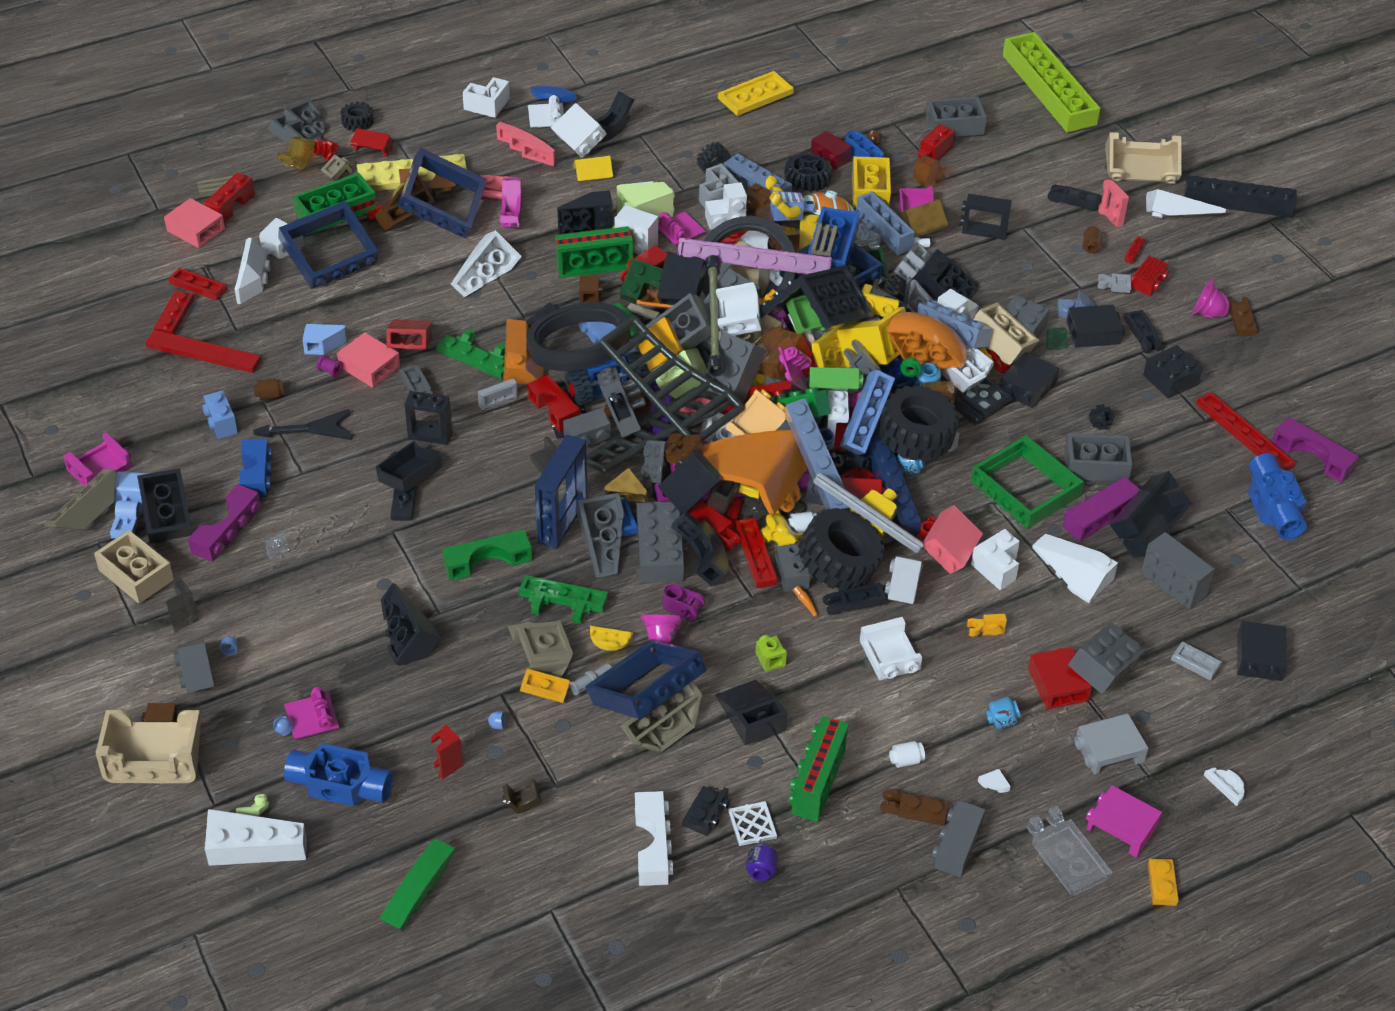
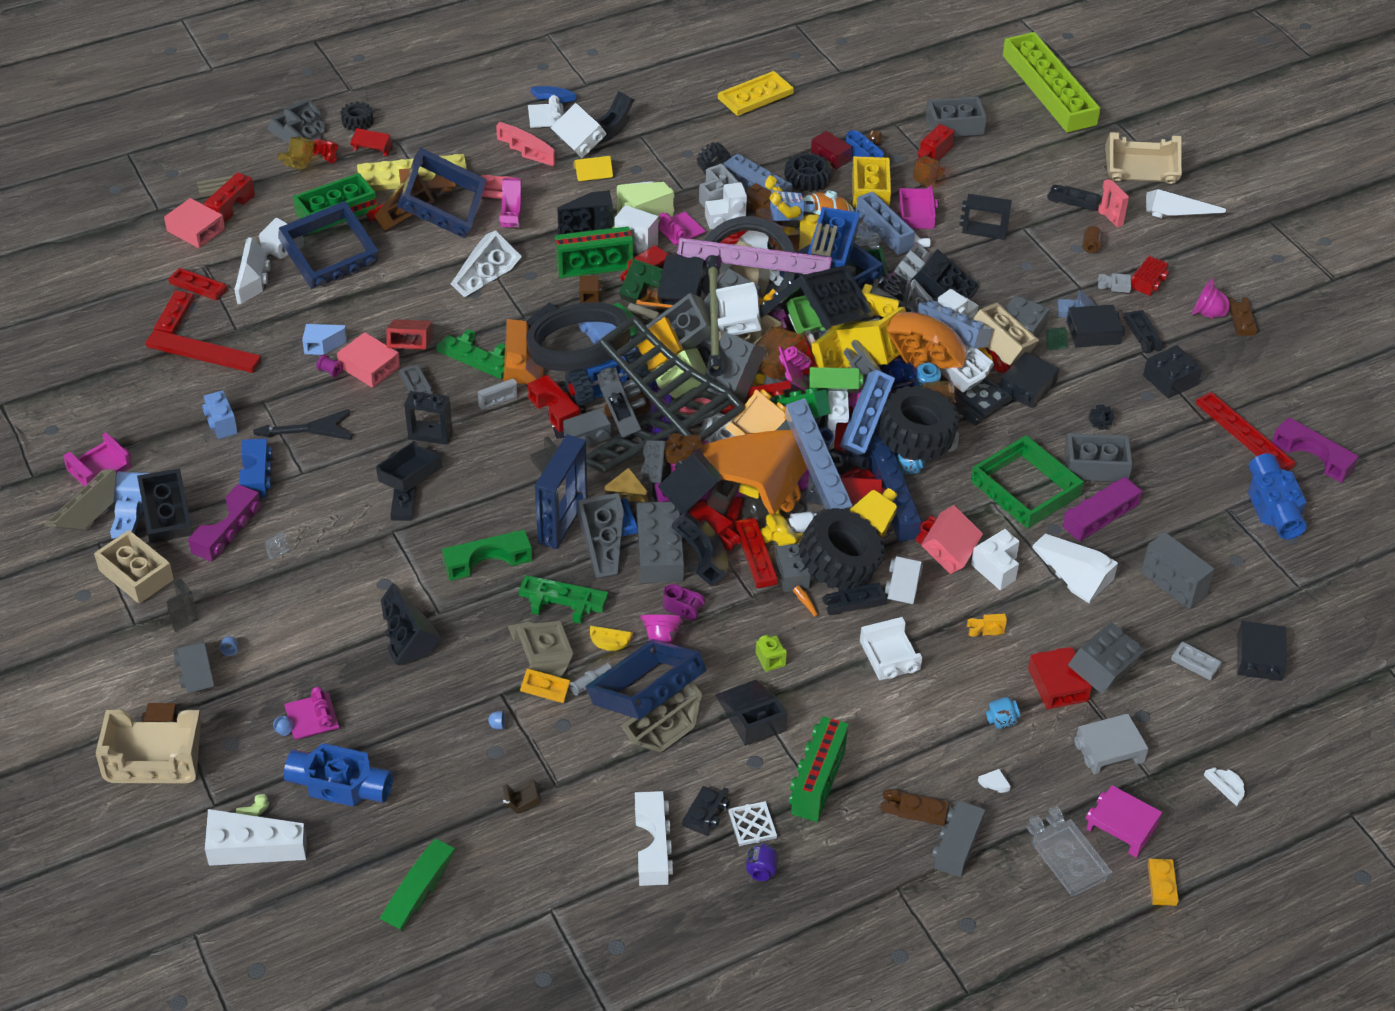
reddish brown brick [253,378,284,400] -> none
dark tan bracket [321,155,353,181] -> none
red hinge [431,724,463,779] -> none
white brick [463,77,510,118] -> none
light grey axle [813,472,923,553] -> none
white brick [889,741,925,768] -> none
pearl gold slope [899,199,948,238] -> none
green plate [901,357,921,377] -> none
black piece [1109,471,1192,557] -> none
red axle [1124,236,1145,264] -> none
black brick [1183,175,1297,218] -> none

